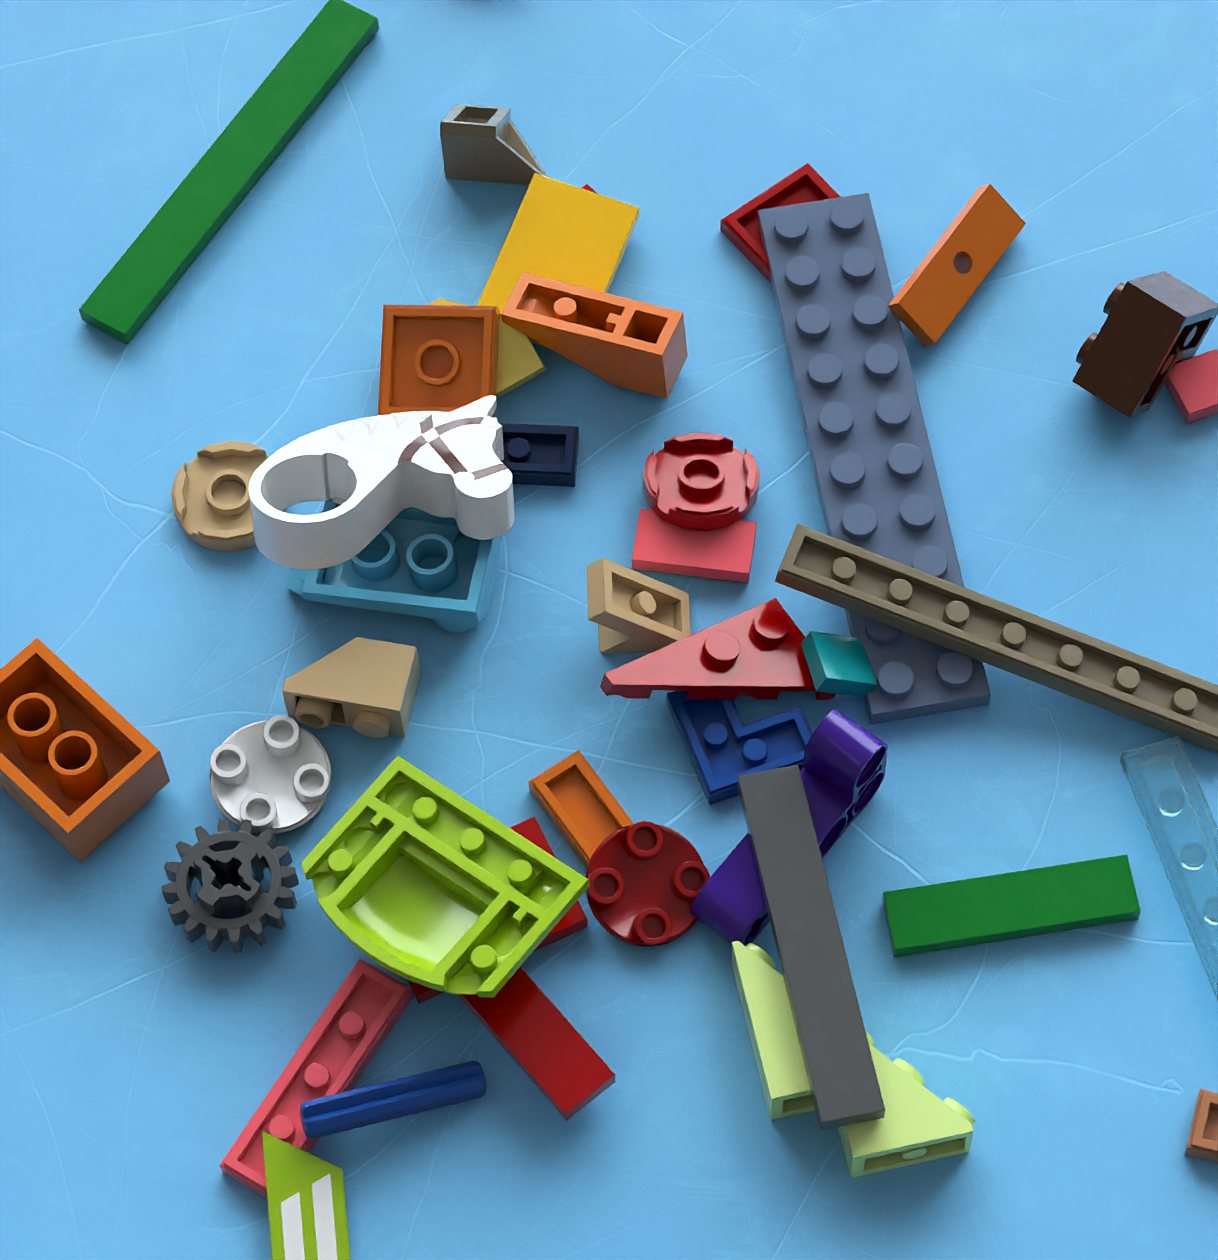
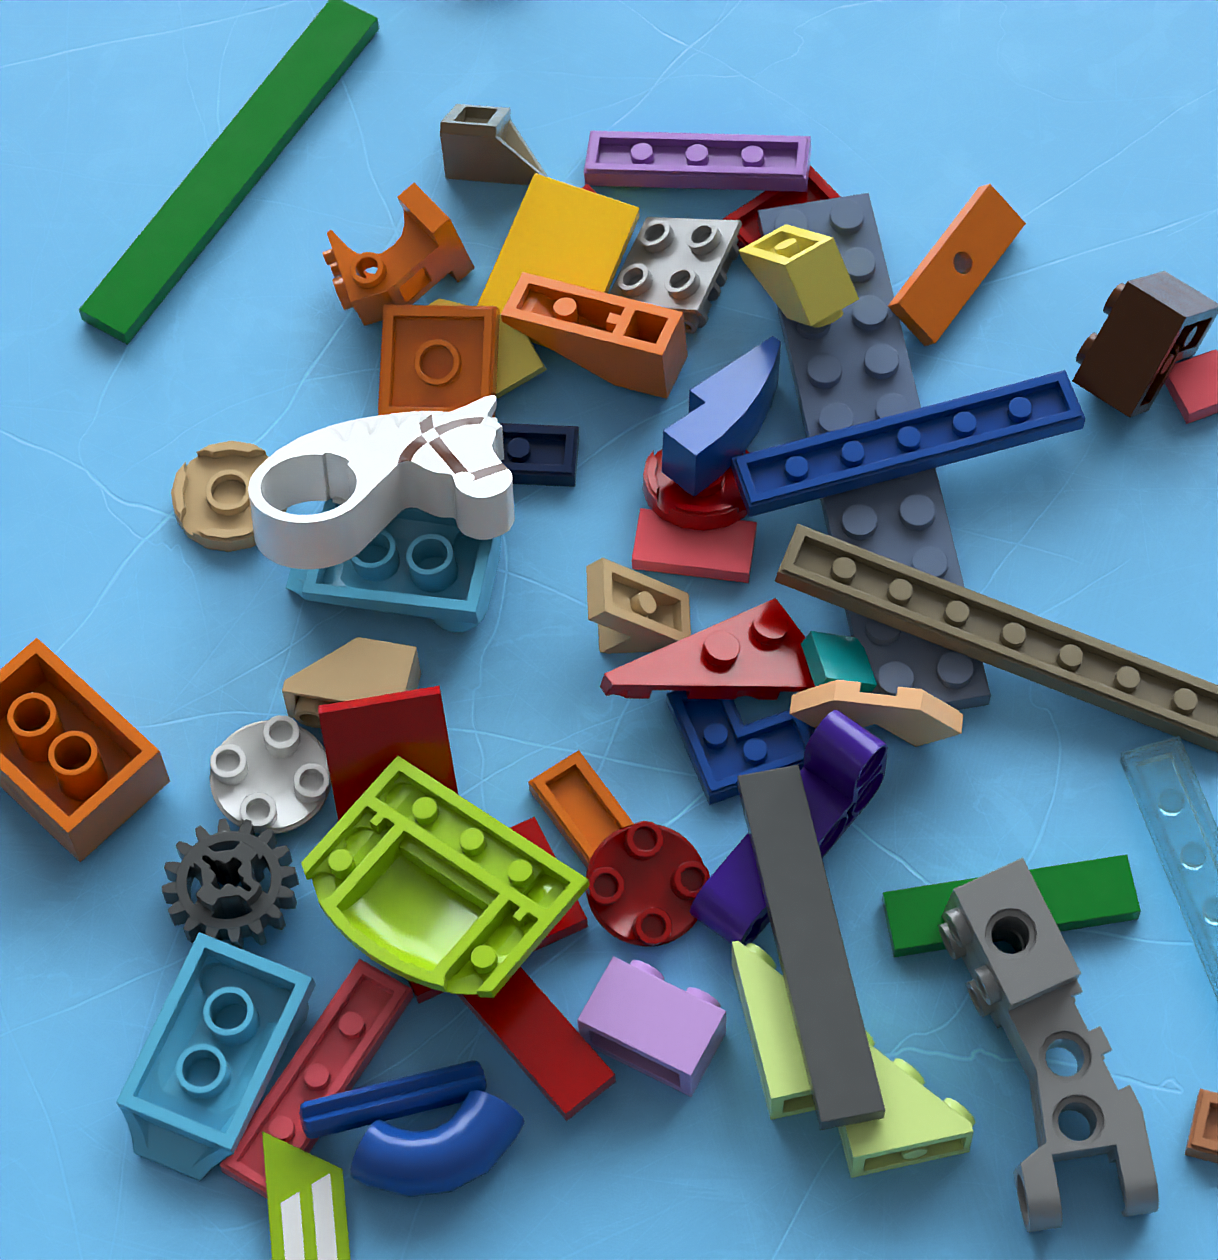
none -> medium azure slope [116,932,316,1180]
none -> red tile [318,685,459,821]
none -> orange tile [322,182,475,326]
none -> blue cylinder [350,1090,525,1197]
none -> lavender piece [577,956,726,1097]
none -> medium lavender tile [584,131,812,192]
none -> light grey hinge [609,217,742,333]
none -> blue slope [662,336,781,497]
none -> blue tile [731,370,1085,517]
none -> light yellow slope [738,224,859,328]
none -> light nougat tile [789,680,963,747]
none -> light grey brick [939,858,1159,1232]

